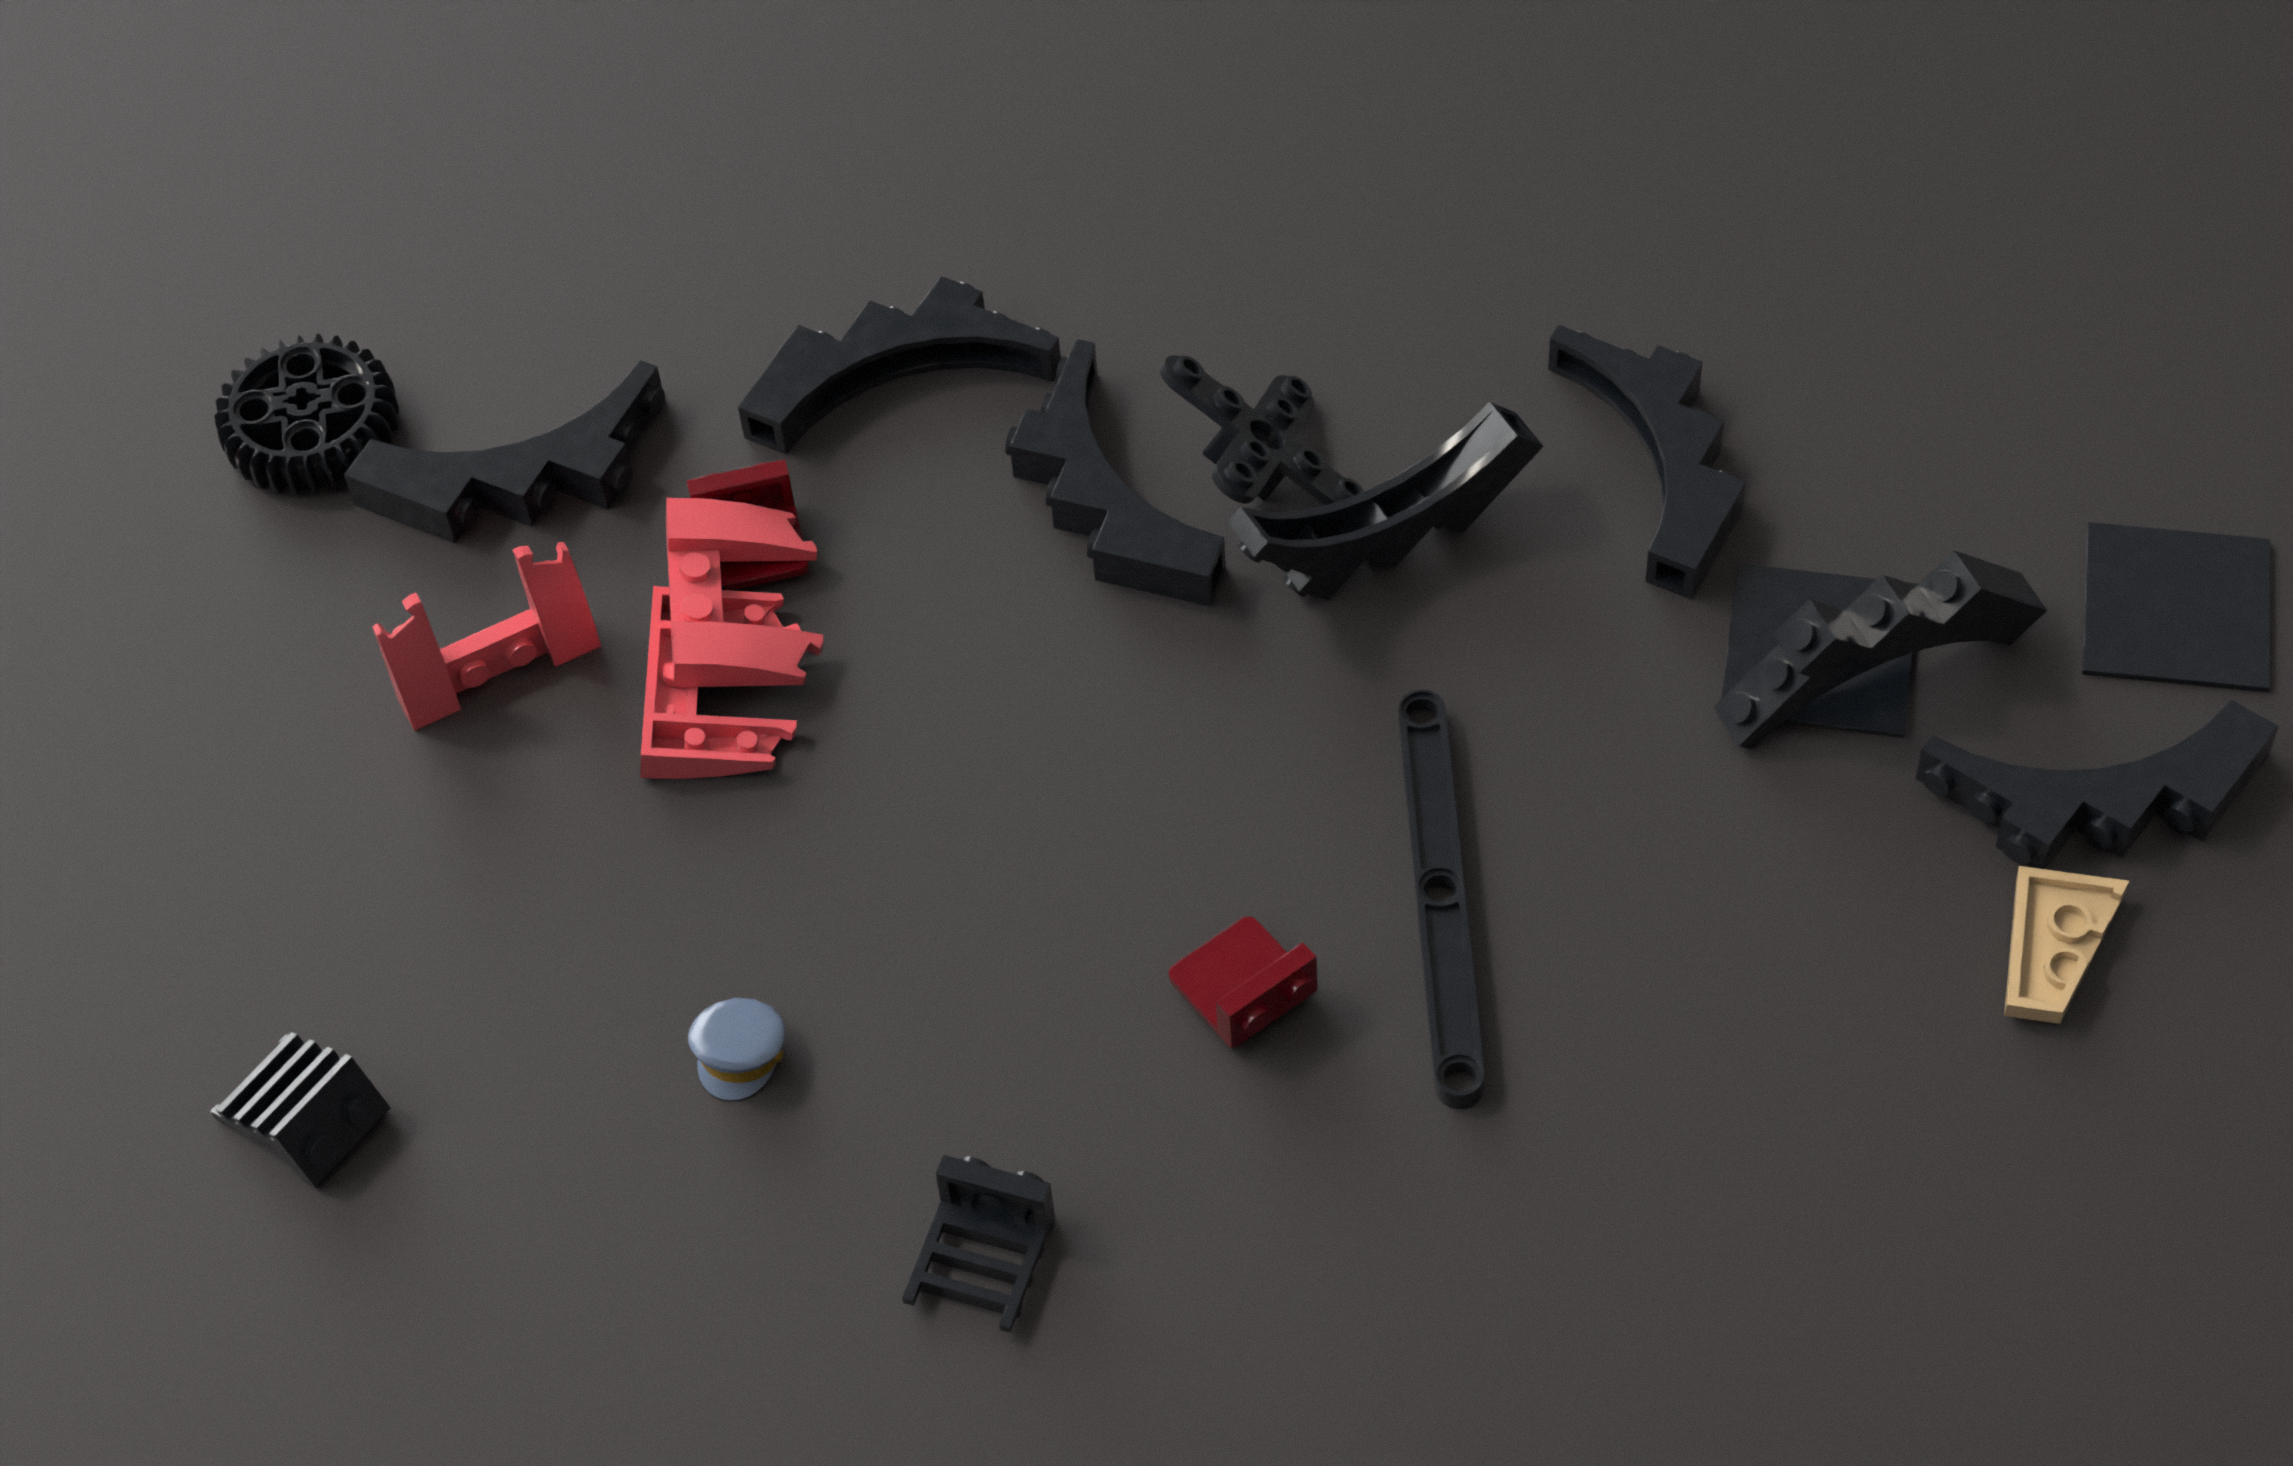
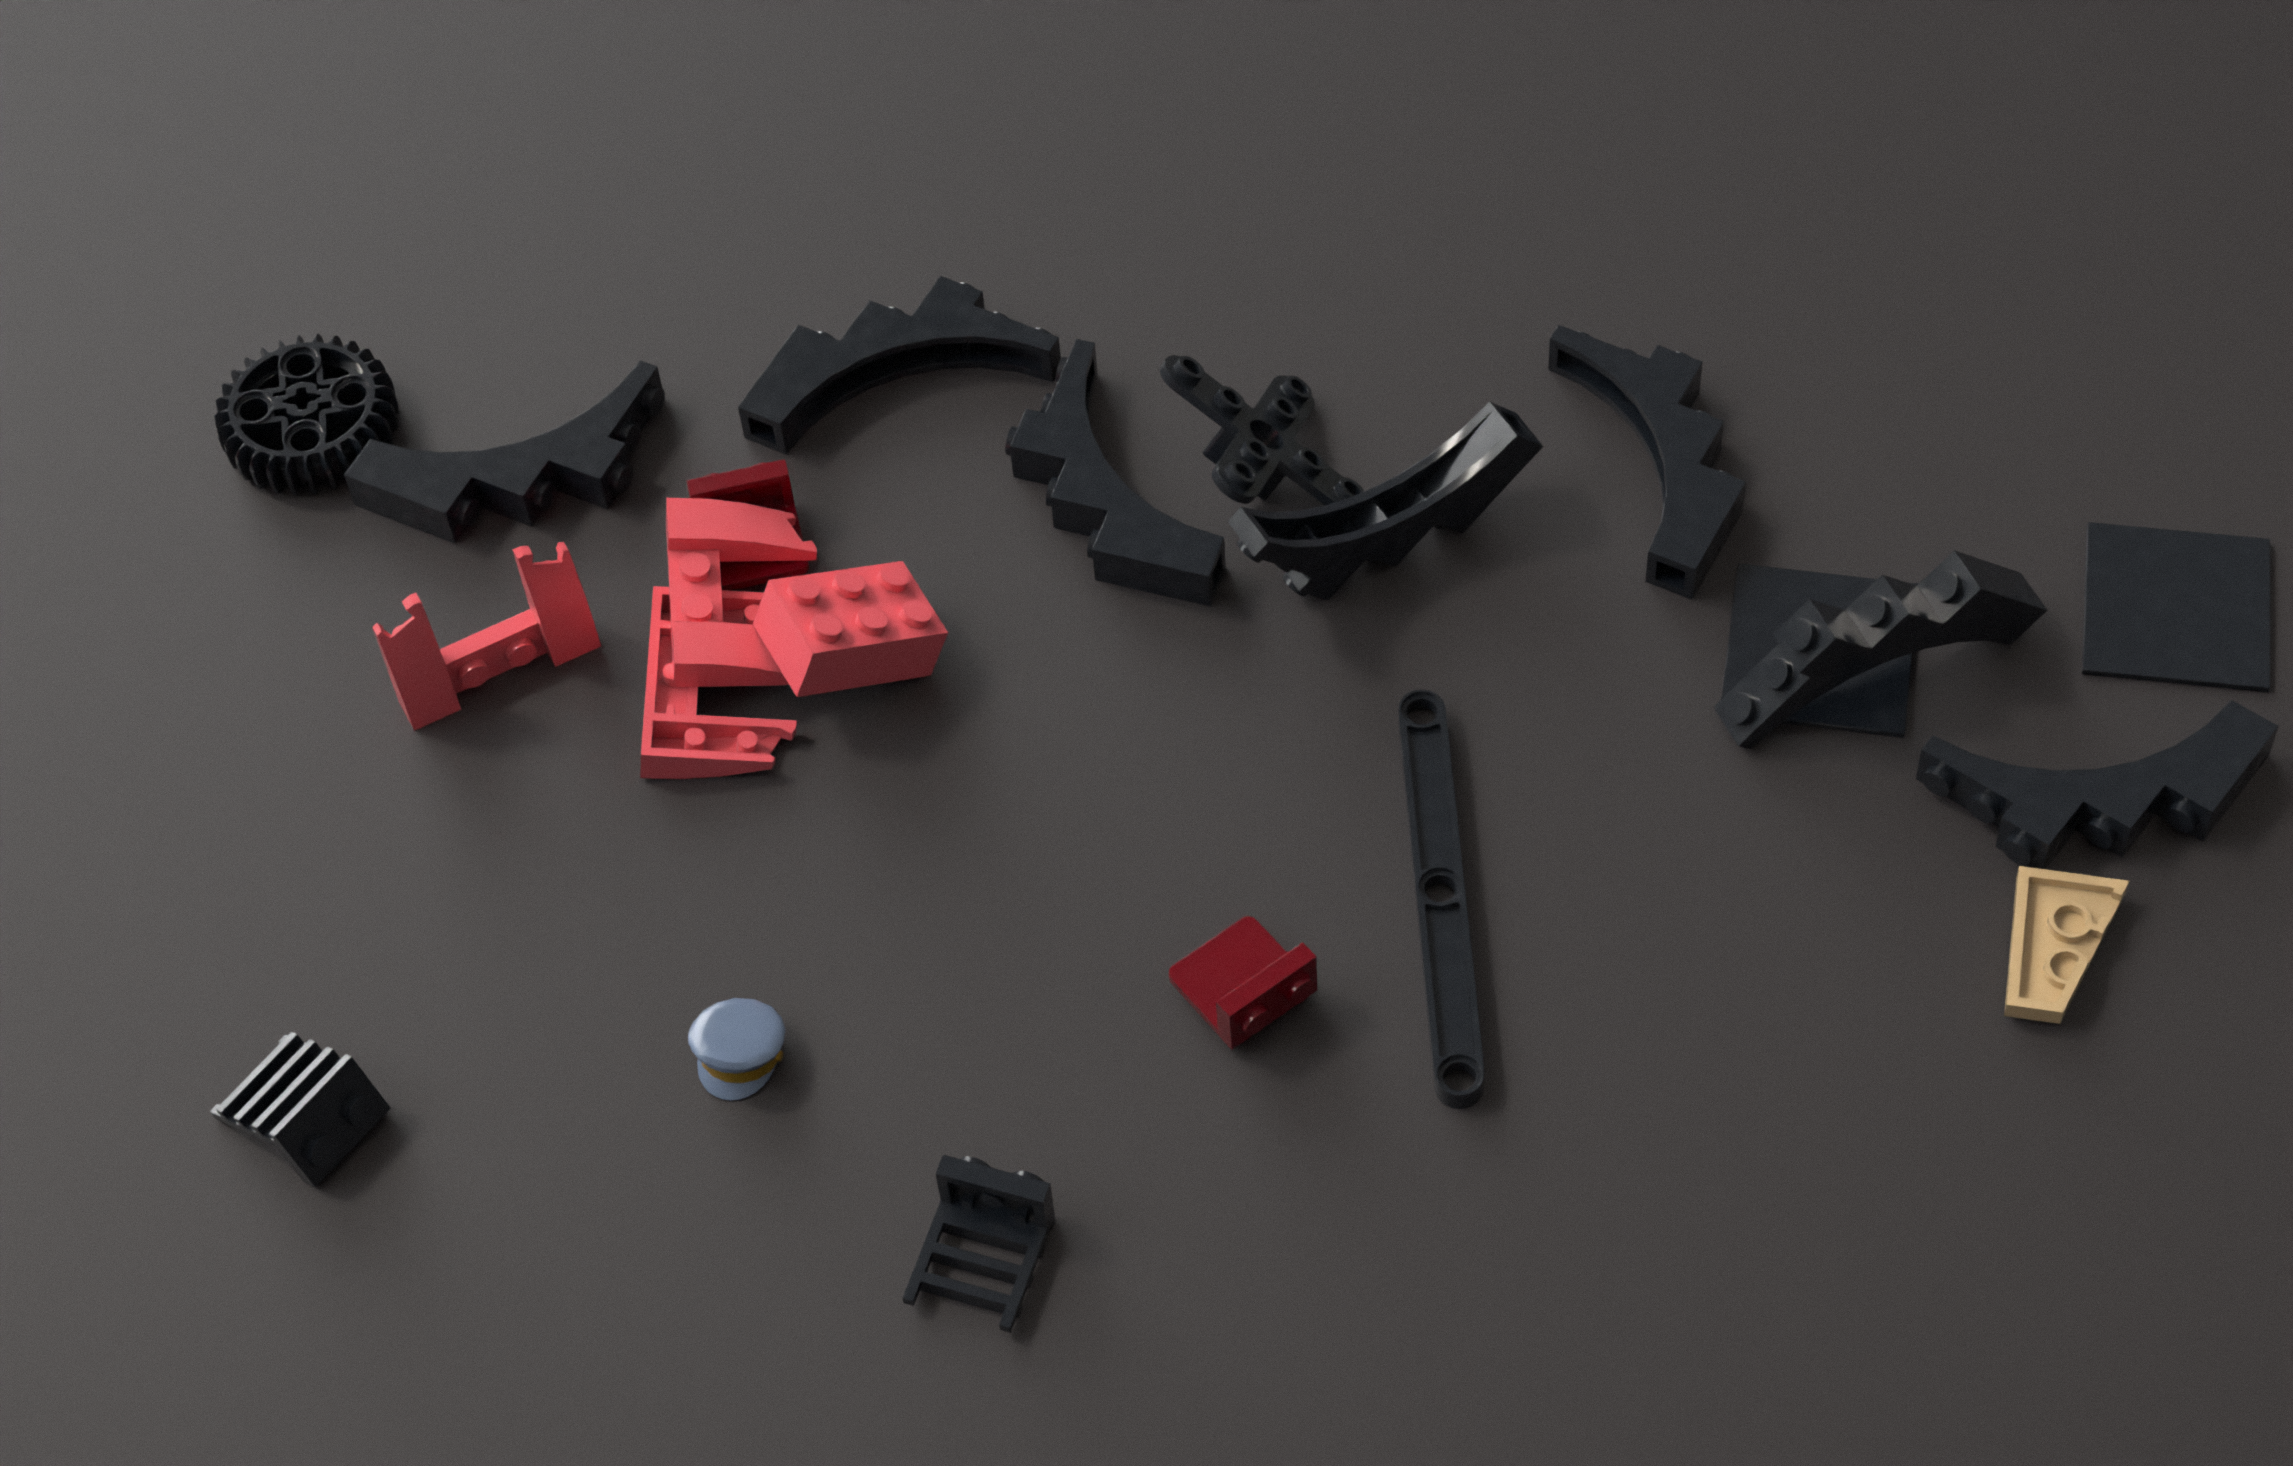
none -> coral brick [753,561,948,697]

